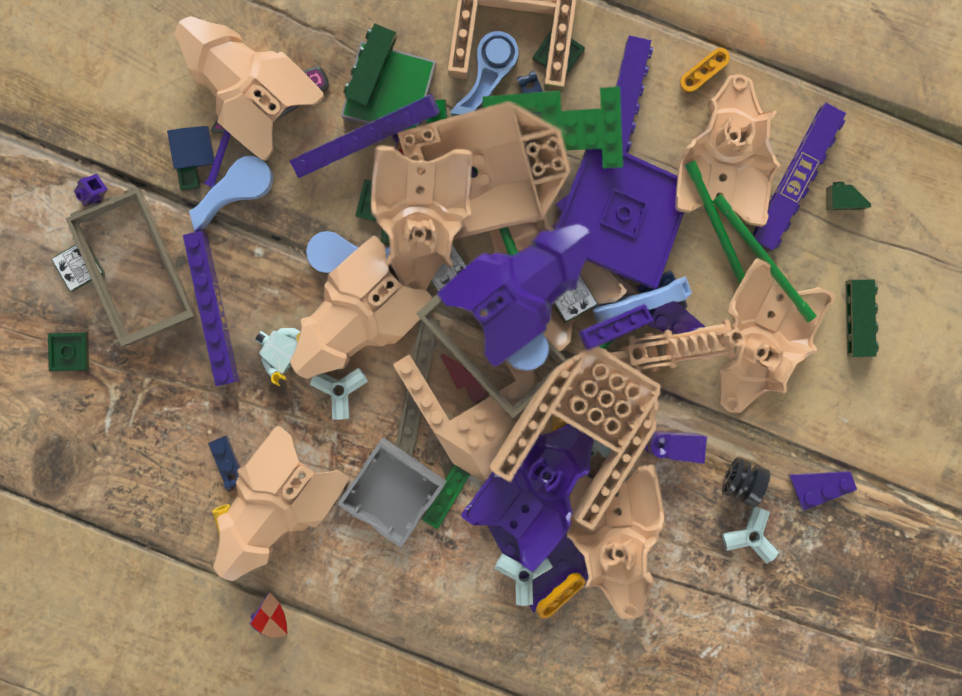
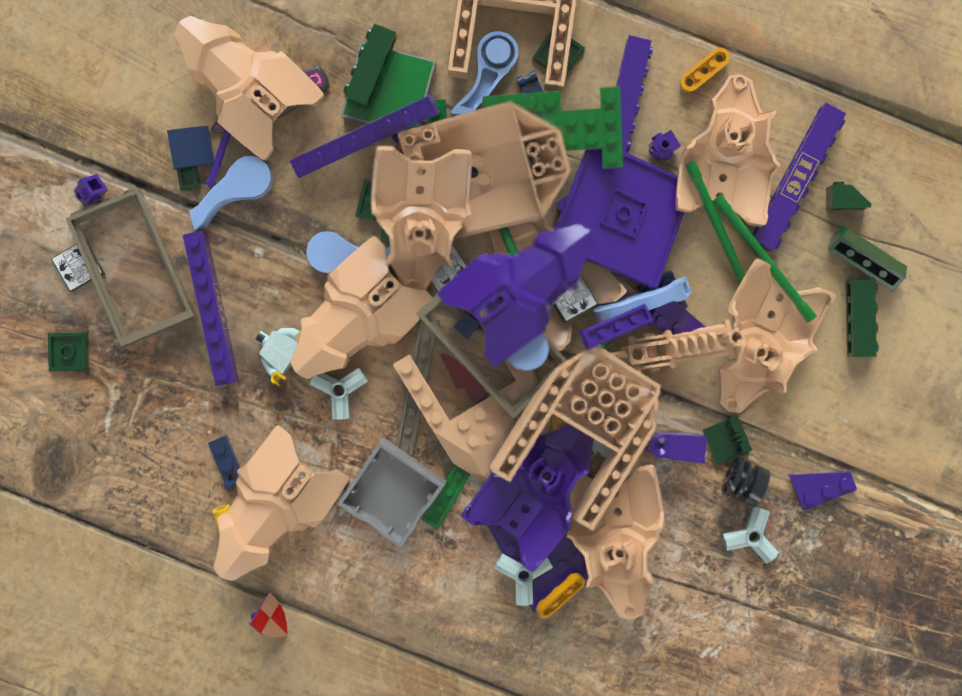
none -> clear blue plate [454,313,480,339]
none -> dark purple brick [648,130,681,162]
none -> dark green hinge [702,415,752,465]
none -> dark green brick [828,225,907,291]

